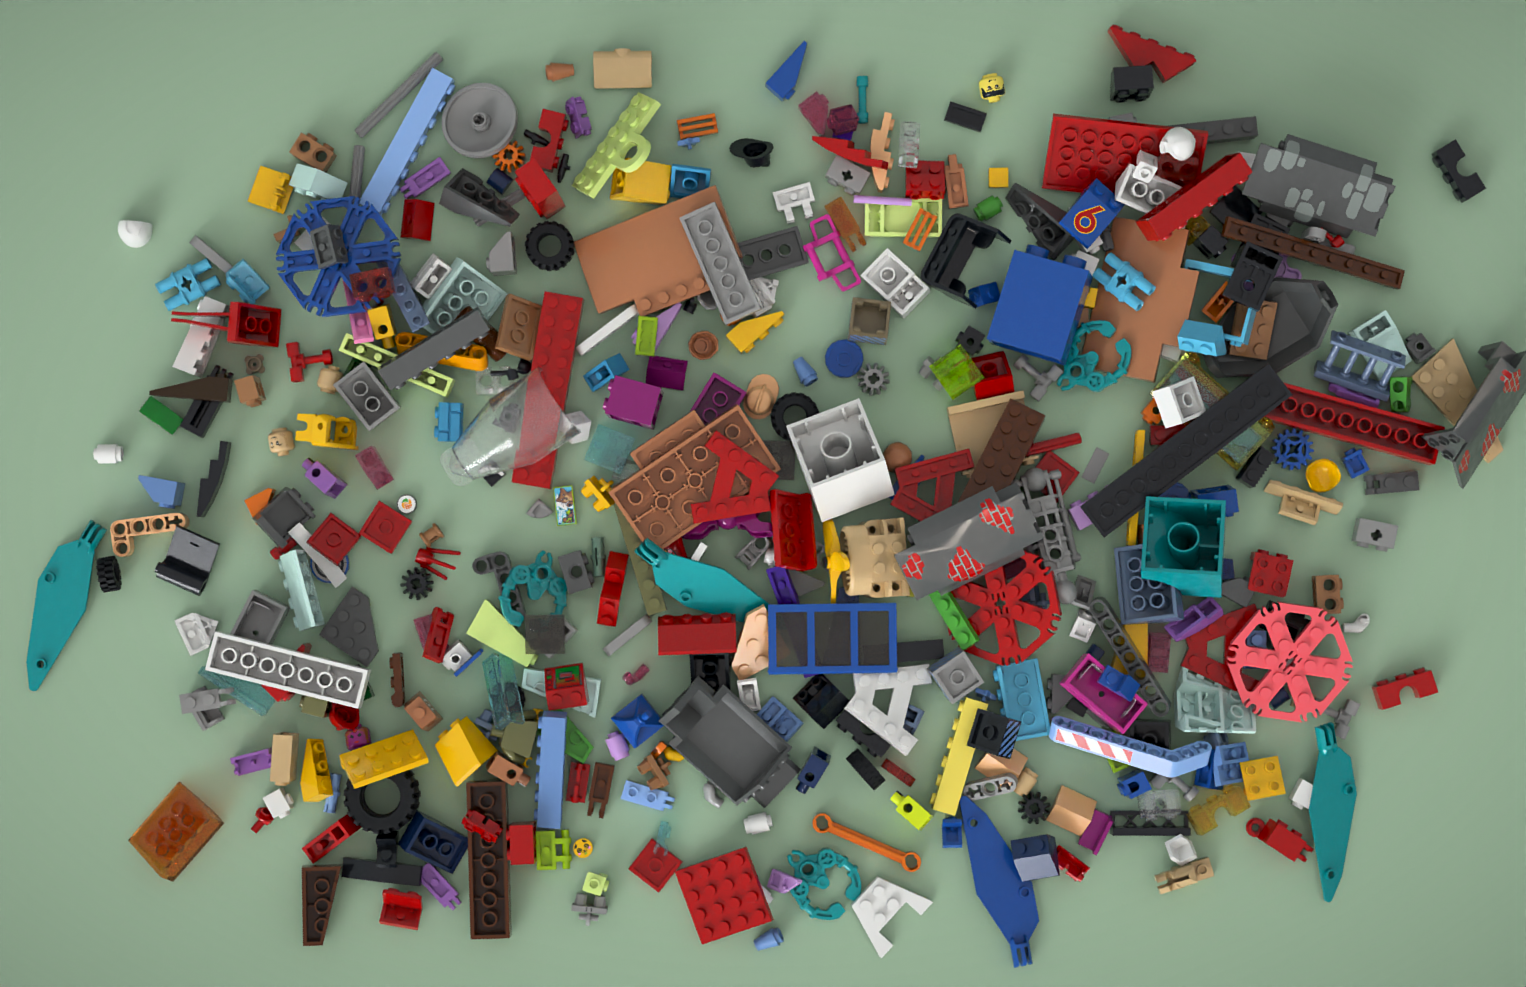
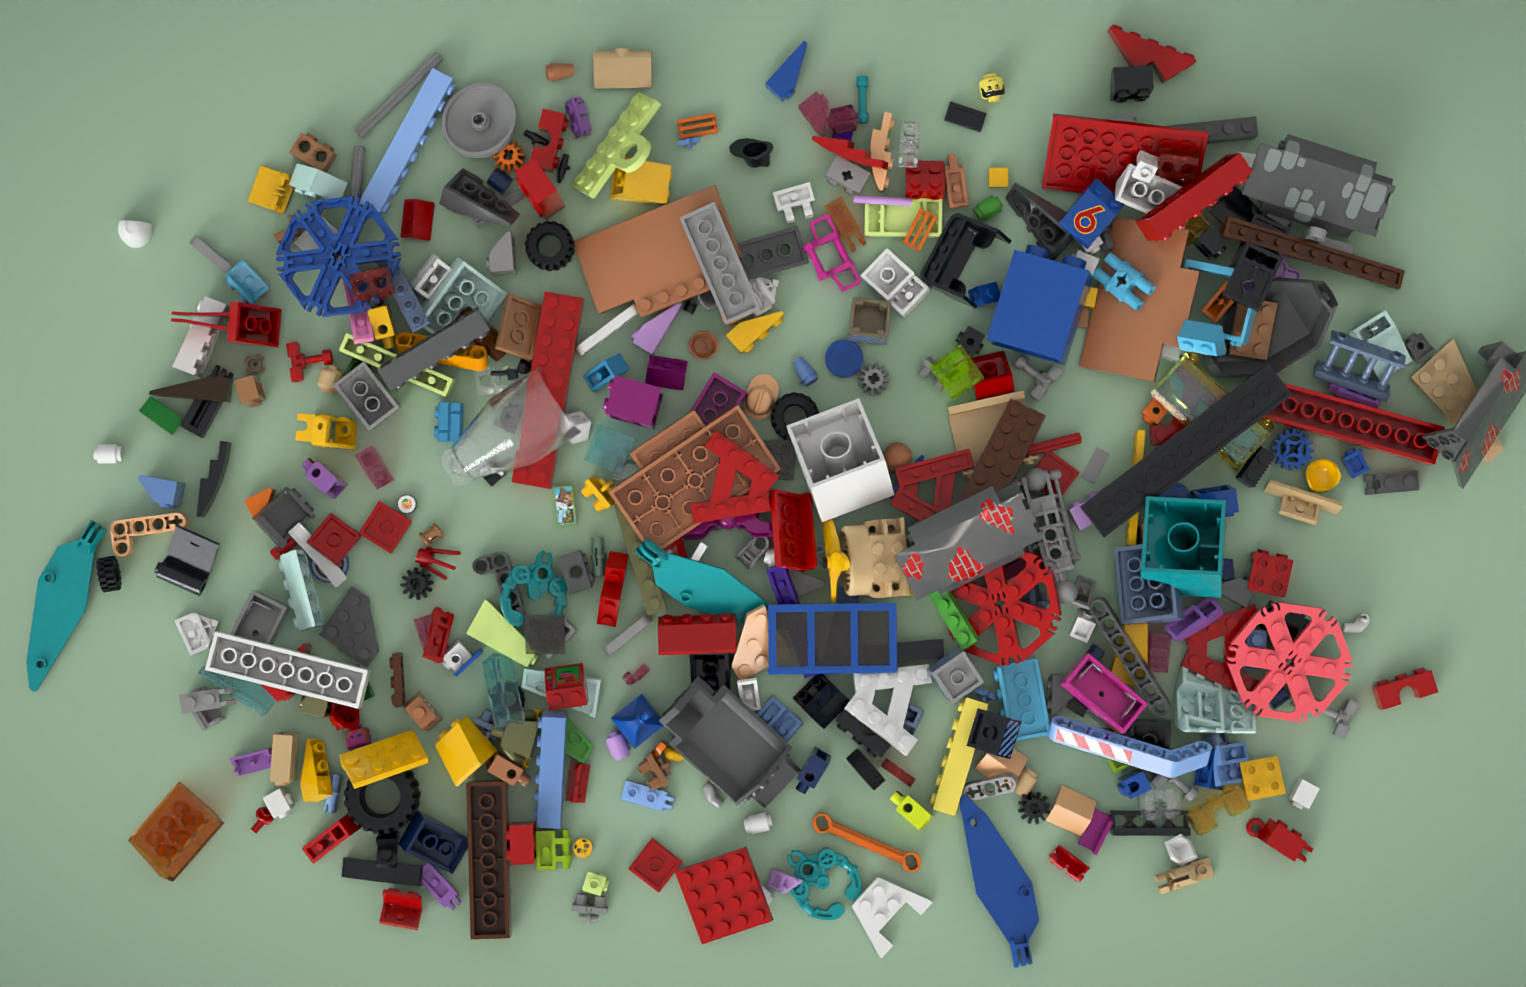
medium azure pin [155,258,221,311] -> none
tan head [268,427,295,456] -> none
reddish brown wedge [302,864,342,946] -> none
dark grey bracket [310,224,348,269] -> none
medium lavender hinge [399,157,451,199] -> none
red hinge [462,809,503,843] -> none
light grey tile [526,499,554,518] -> none
reddish brown hinge [587,762,615,819] -> none
lime plate [635,316,658,357] -> none
clear light blue plate [653,821,671,856] -> none
dark azure slope [670,164,711,198] -> none
medium blue cone [754,927,784,951] -> none
blue bracket [942,817,962,848] -> none
dark blue slope [1011,834,1060,882] -> none
teal piece [1057,320,1132,392] -> none
blue slope [1097,665,1140,702] -> none
white slope [1153,376,1206,428] -> none
white cap [1159,127,1196,161] -> none
teal wing [1309,722,1357,902] -> none
medium nougat brick [1312,575,1344,615] -> none
red hand [1321,227,1345,248] -> none
light grey brick [1352,518,1398,552] -> none
bright green leg [1390,377,1412,413] -> none
black arch [1431,139,1486,203] -> none

